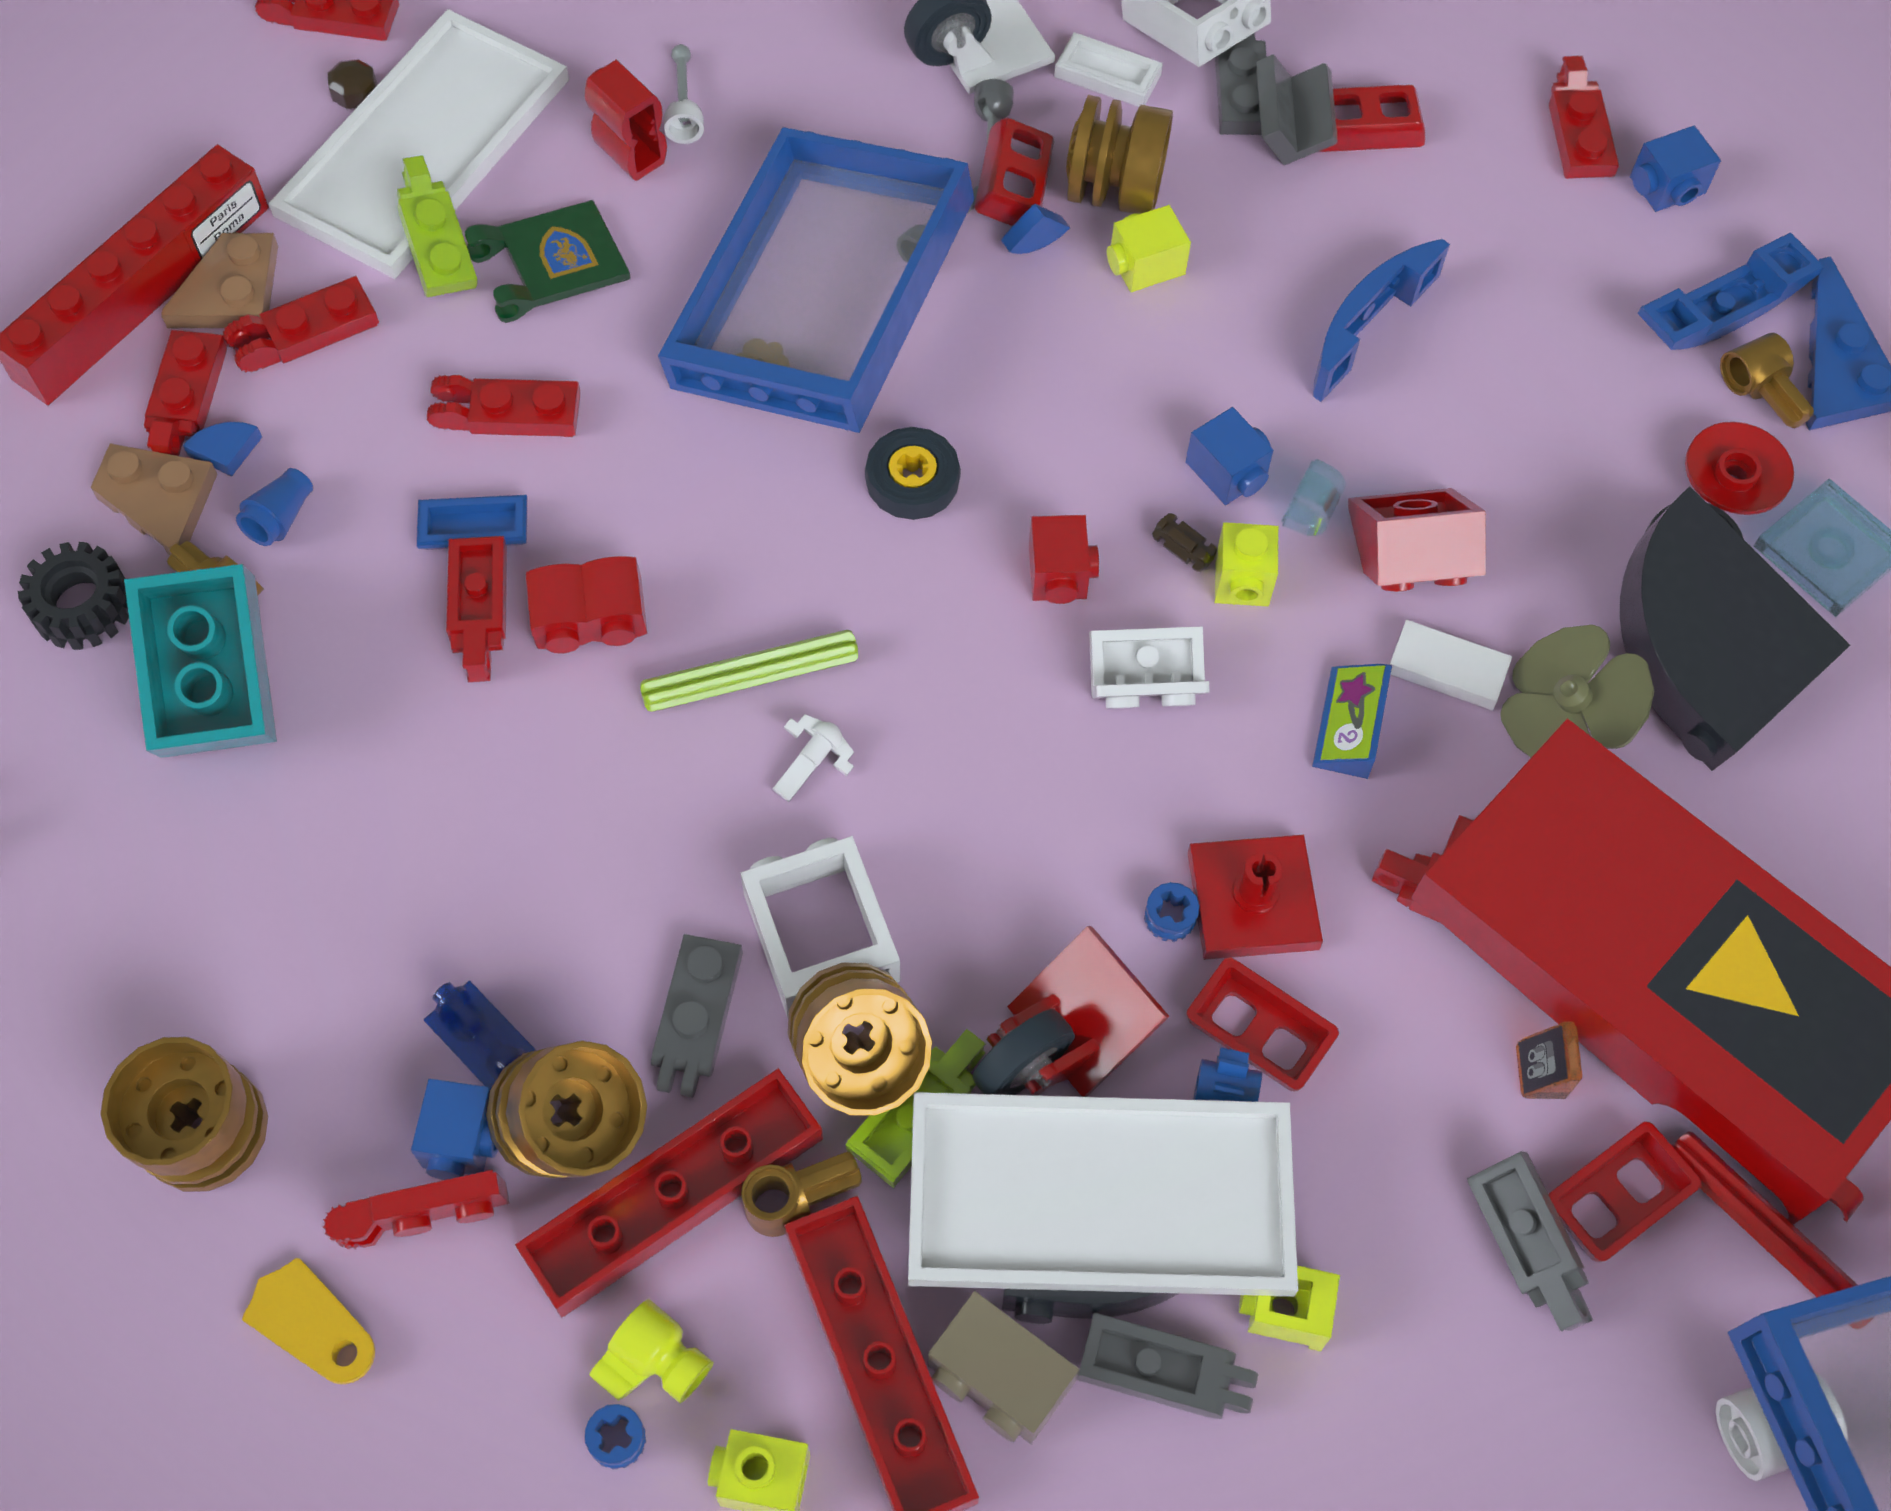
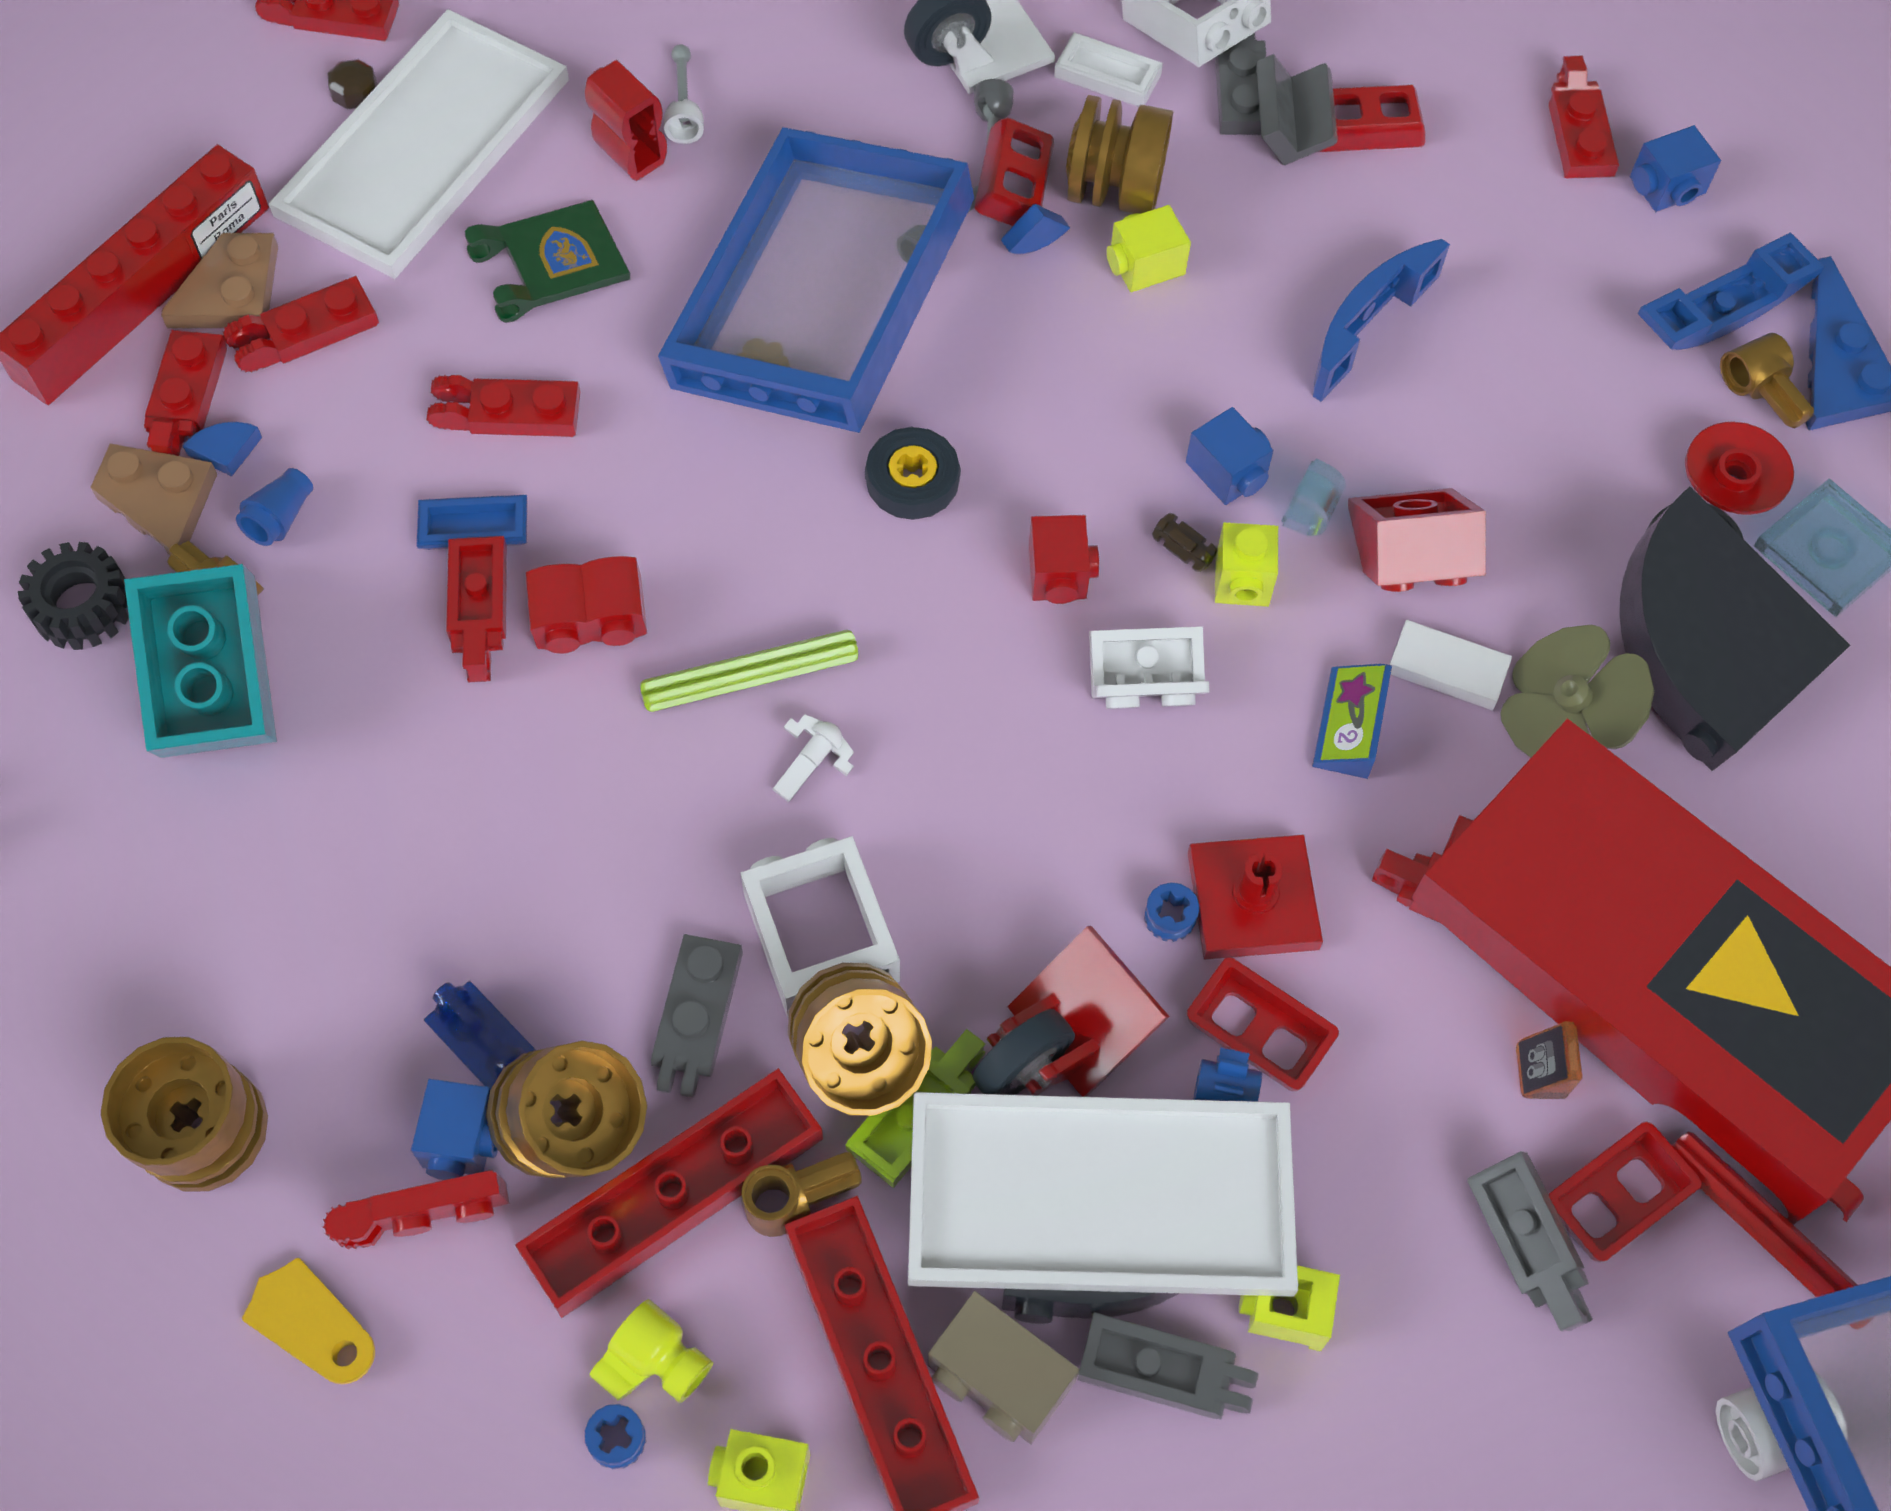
lime hinge [397,155,478,298] -> none

